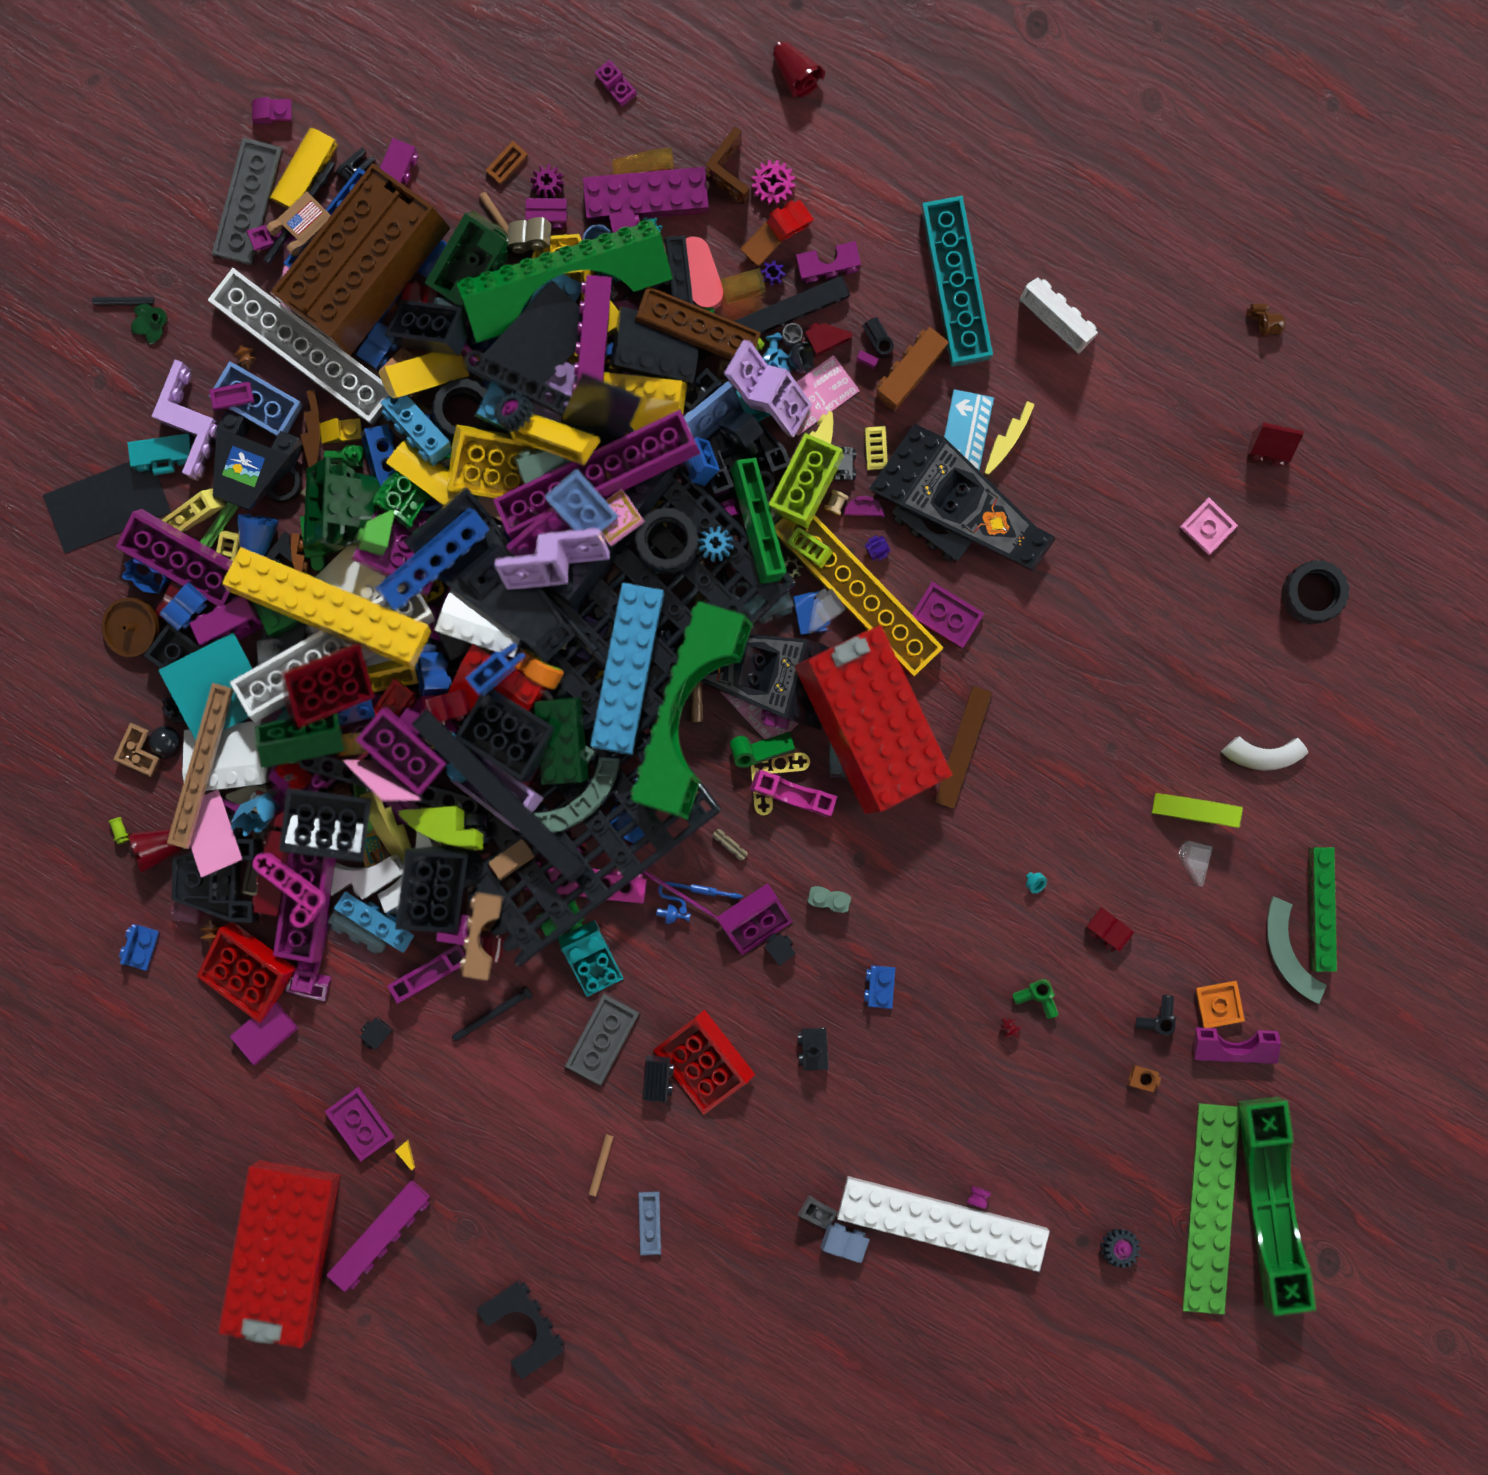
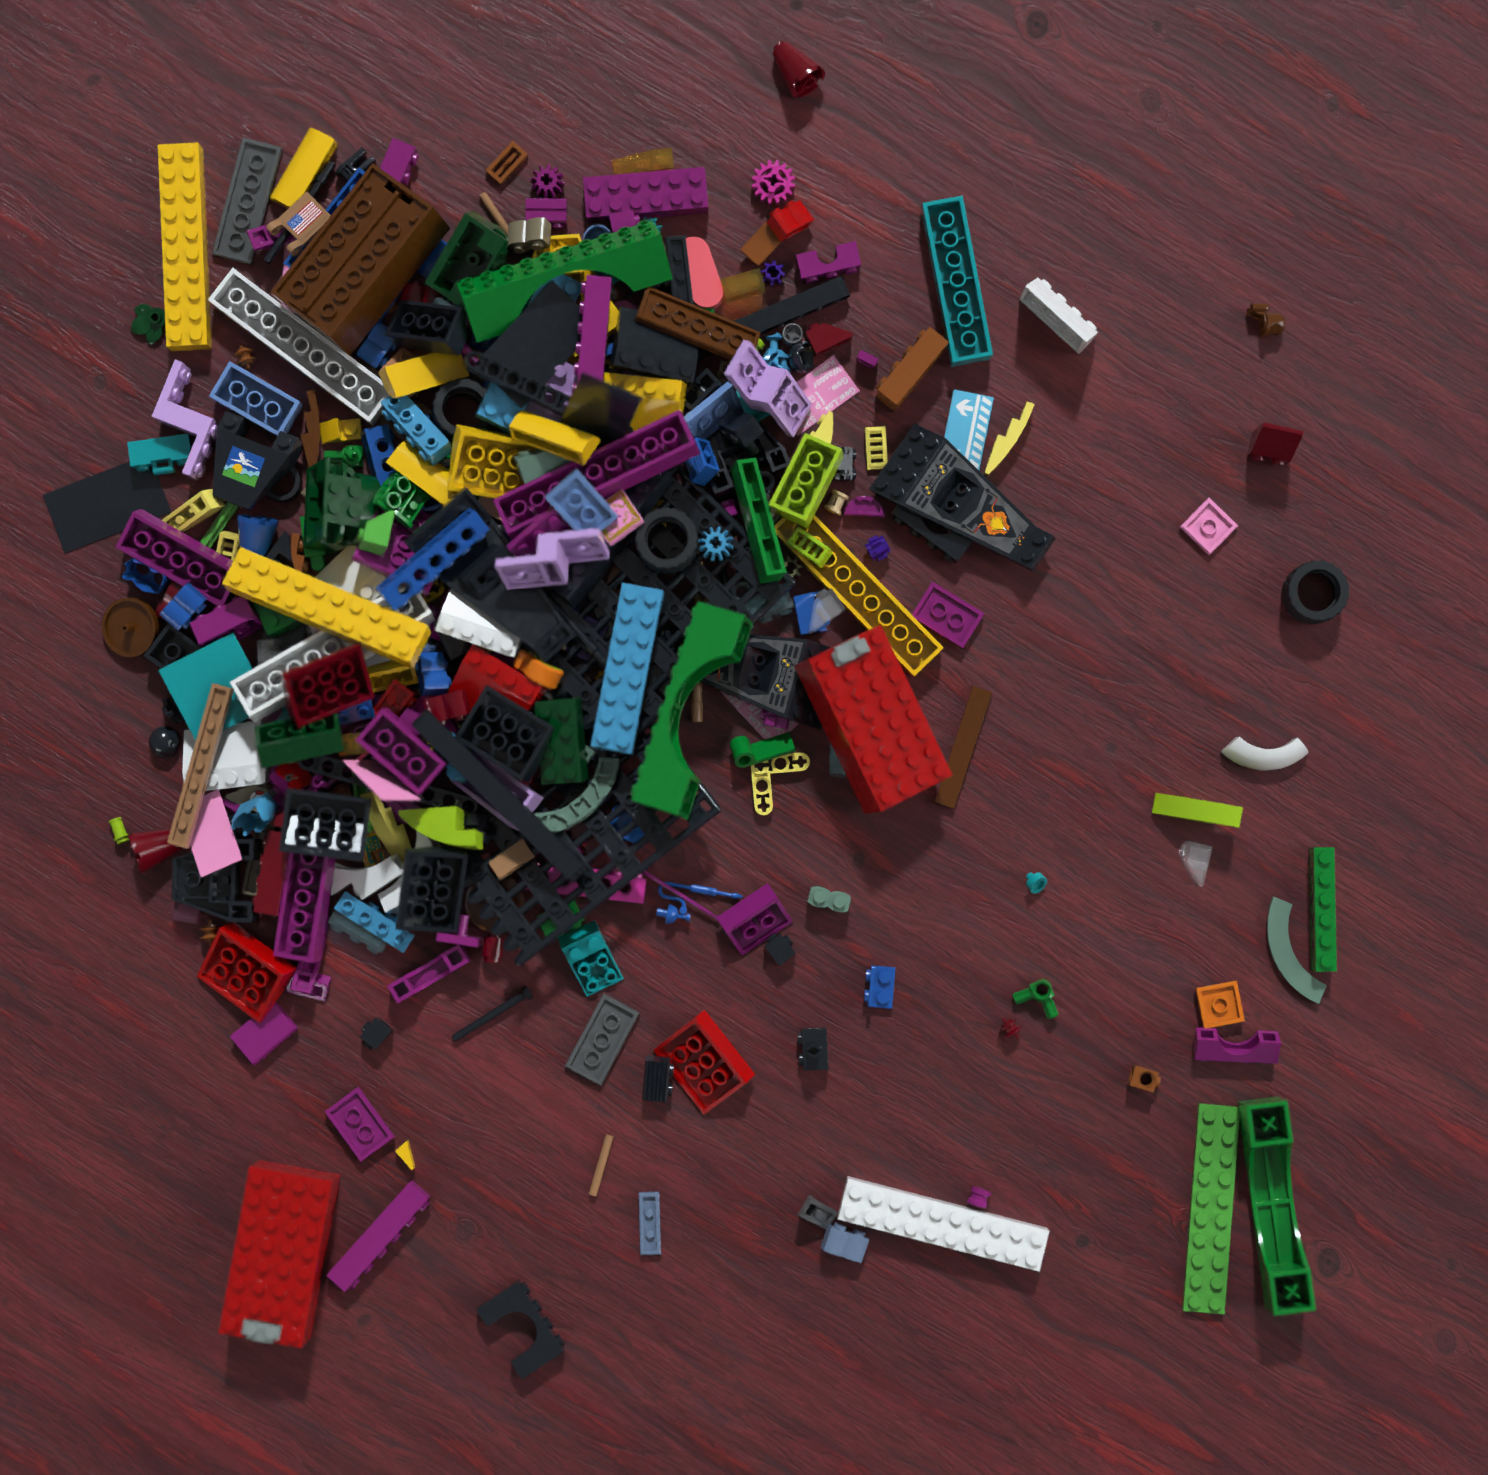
black piece [92,297,155,305] -> none
medium nougat brick [113,723,160,777] -> none
blue bracket [119,924,160,971] -> none
magenta tile [209,382,255,411] -> none
magenta brick [252,97,292,124] -> none
dark pink beam [253,853,326,927] -> none
medium nougat arch [460,892,503,980] -> none
blue hinge [466,643,525,696] -> none
black wheel [493,391,534,432] -> none
magenta slope [594,60,637,106] -> none
reddish brown bracket [705,127,749,204] -> none
dark tan axle [712,829,748,861] -> none
dark pink arch [750,770,837,817] -> none
black piece [862,317,894,359] -> none
dark red brick [1086,907,1134,952] -> none
black wheel [1100,1229,1141,1268] -> none
black axle [1135,995,1176,1036] -> none
none -> yellow brick [158,143,212,351]

